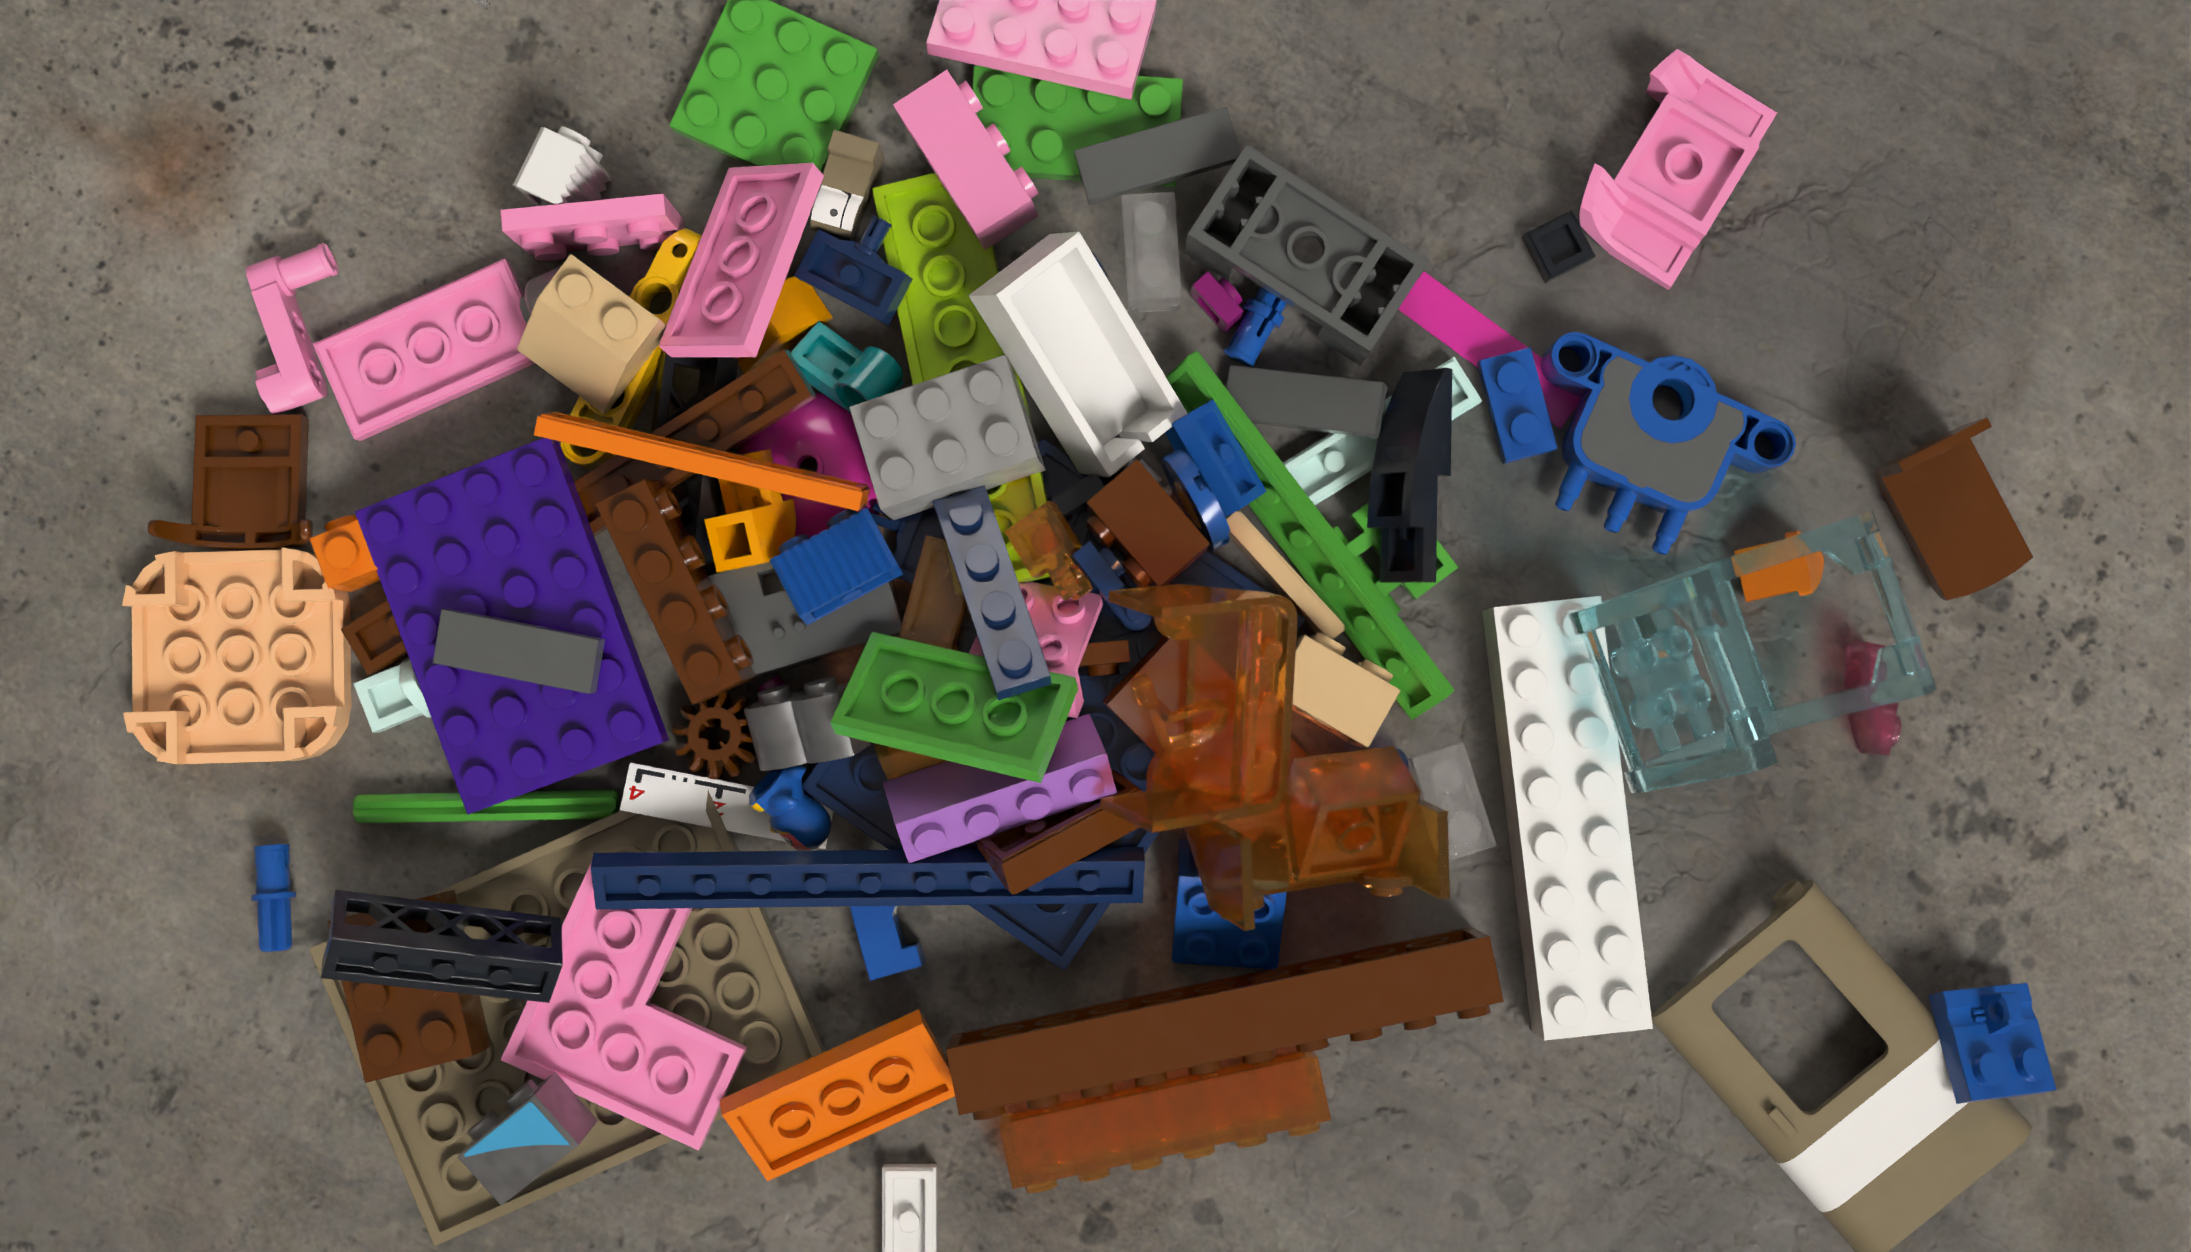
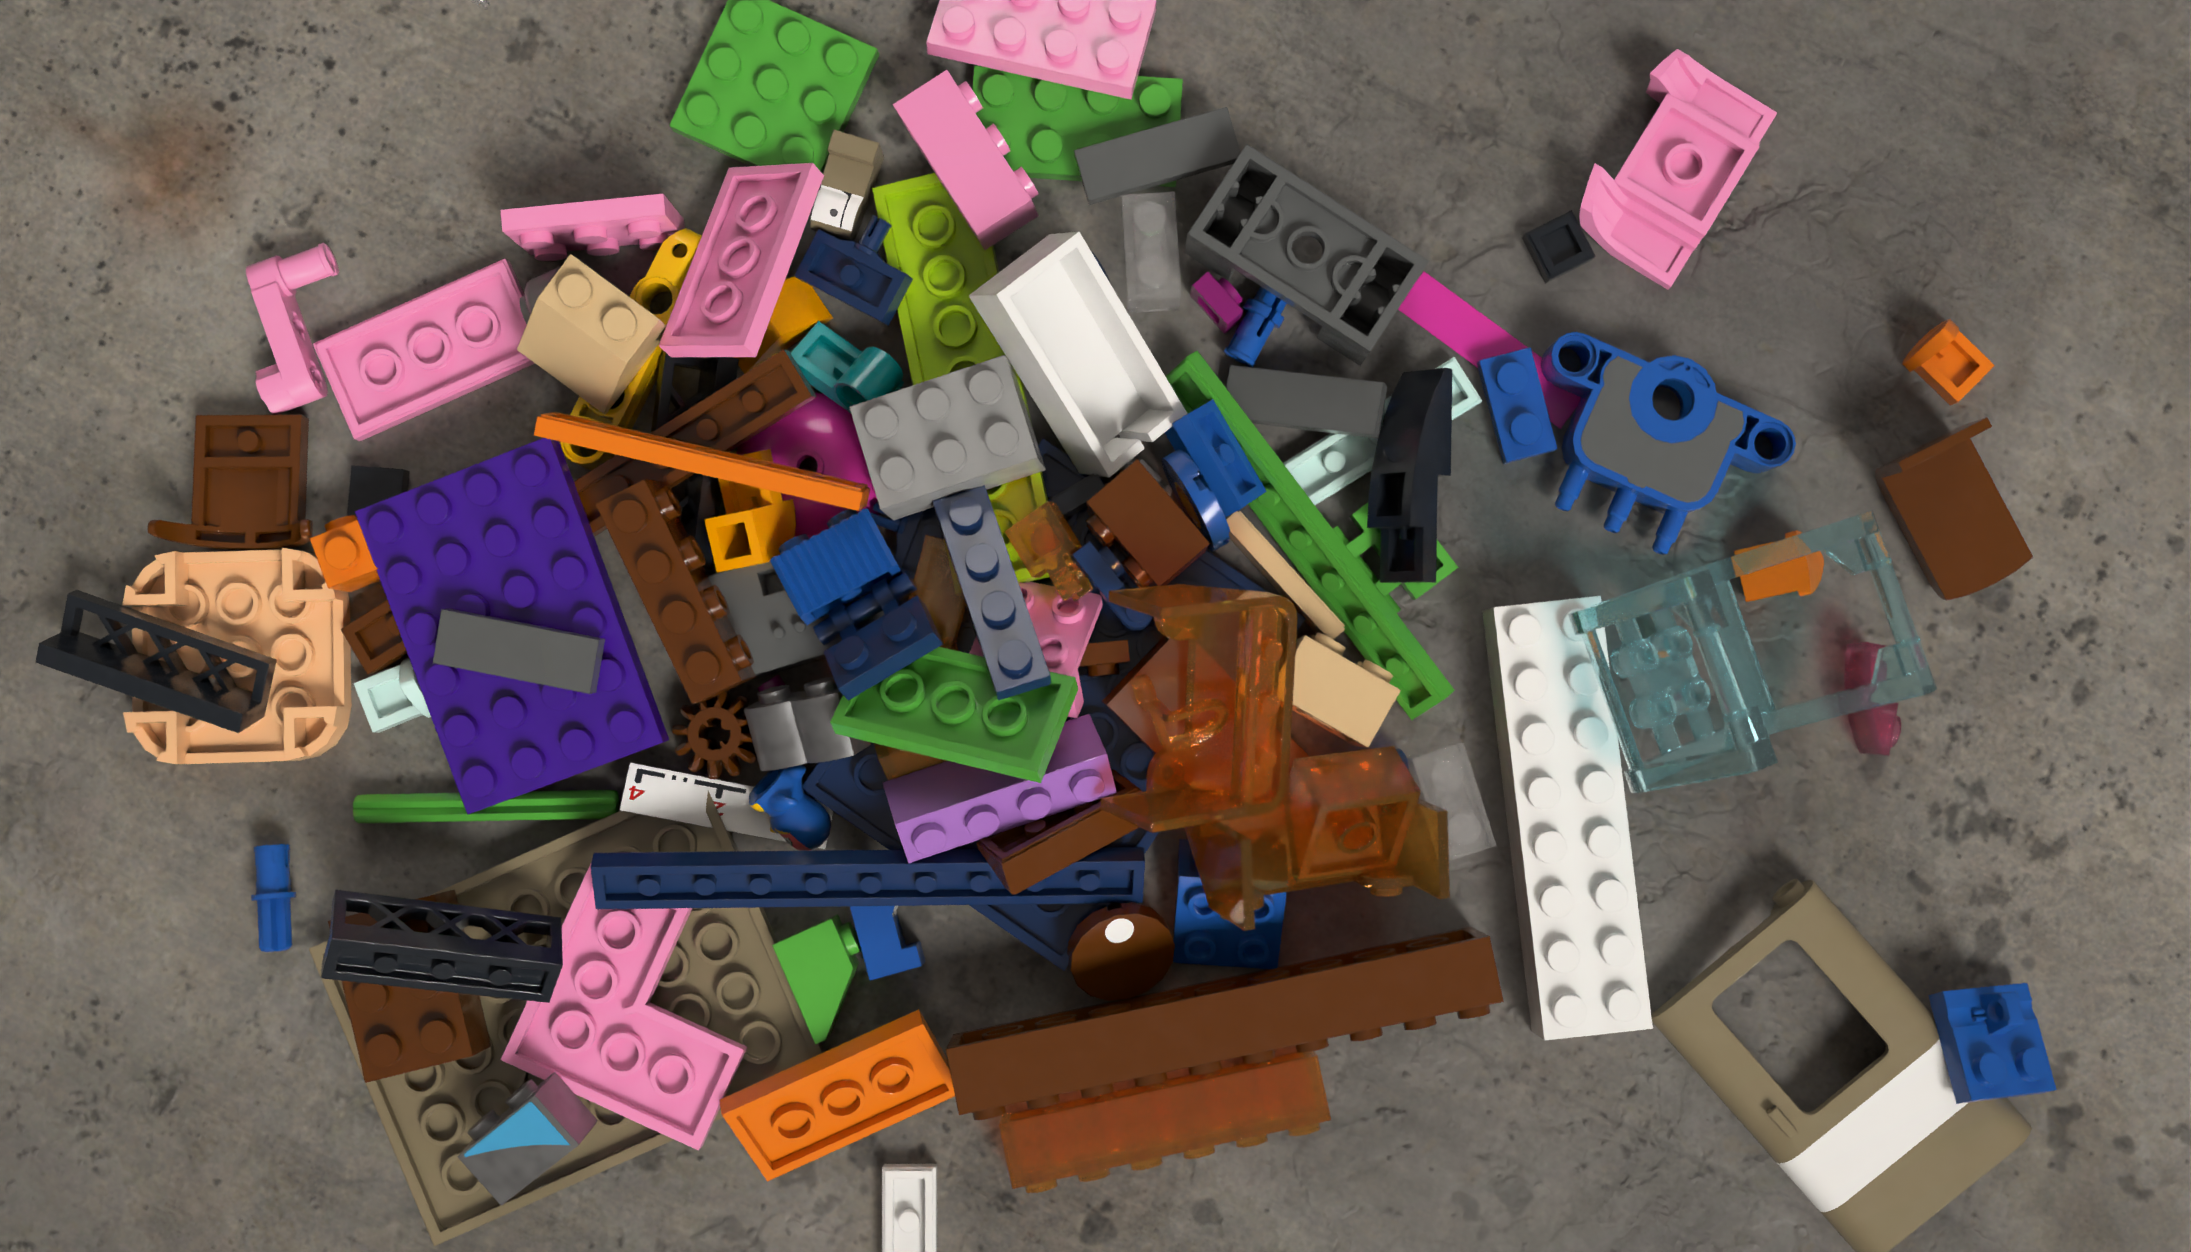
white brick [513,126,611,206] -> none
none -> black fence [35,590,277,734]
none -> black tile [347,465,410,520]
none -> bright green slope [772,914,861,1045]
none -> dark blue plate [813,571,943,701]
none -> reddish brown tile [1067,903,1175,1001]
none -> orange tile [1902,319,1995,406]

